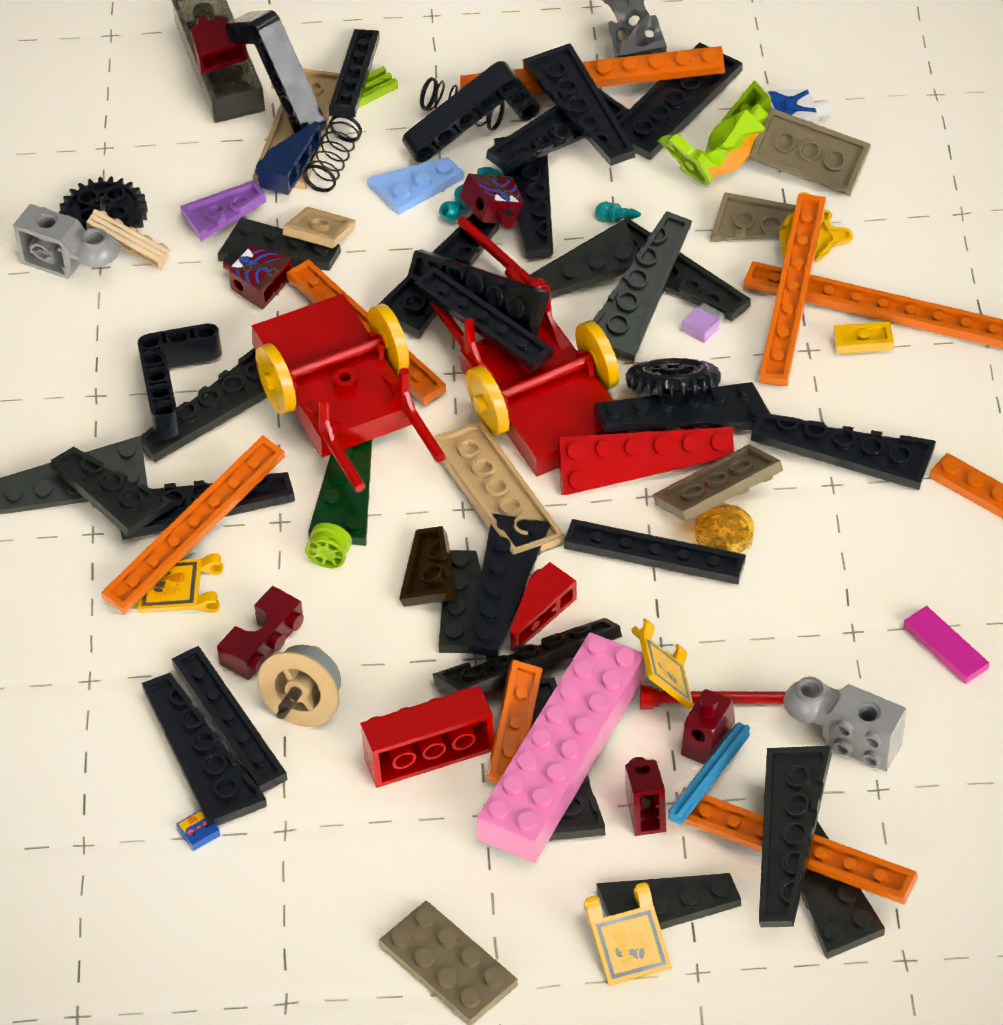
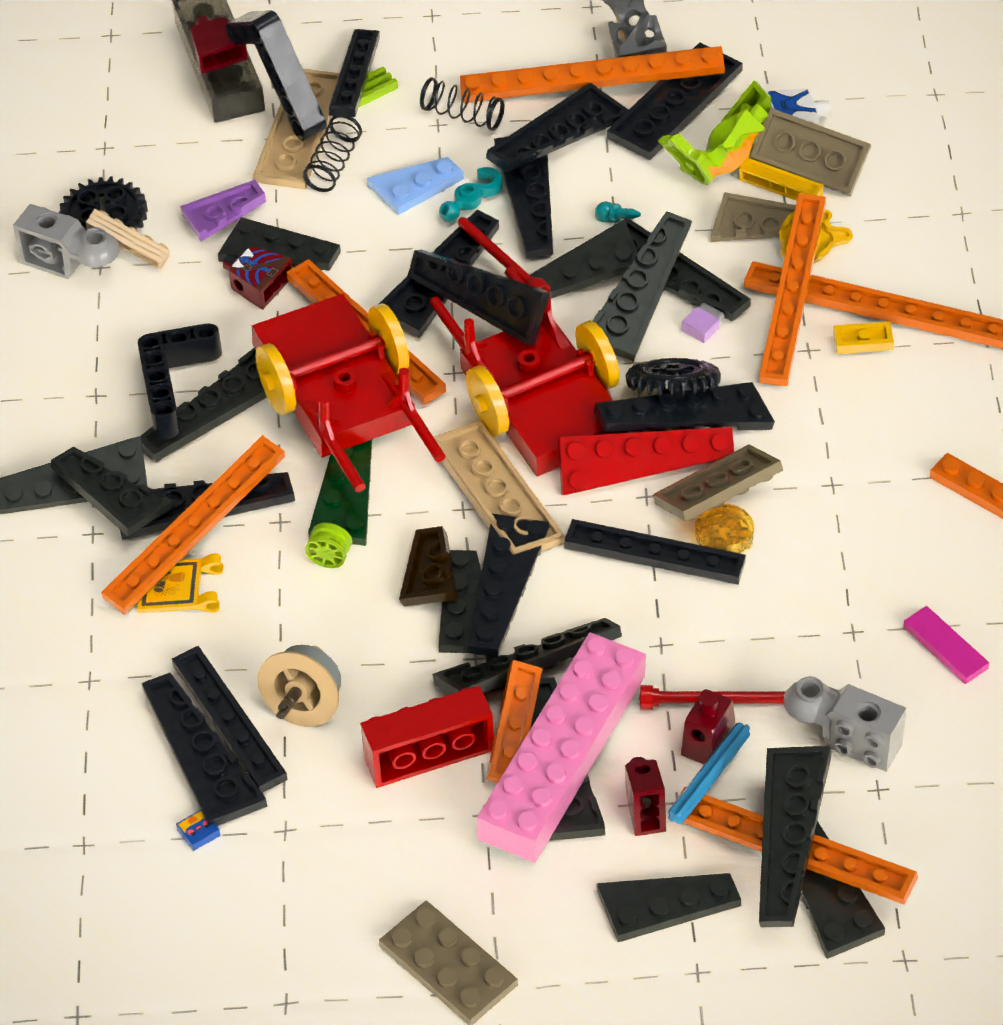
dark red arch [217,585,304,680] -> none
dark blue slope [255,121,321,195] -> none
tan tile [283,206,356,248] -> none
black beam [402,61,541,163] -> none
black plate [414,266,554,372] -> none
dark red torso [458,173,523,229] -> none
red slope [510,562,577,652] -> none
black wing [522,43,635,166] -> none
yellow flag [583,882,672,986] -> none
yellow flag [631,618,694,709] -> none
black wing [750,412,936,490] -> none
none -> yellow piece [739,158,824,200]

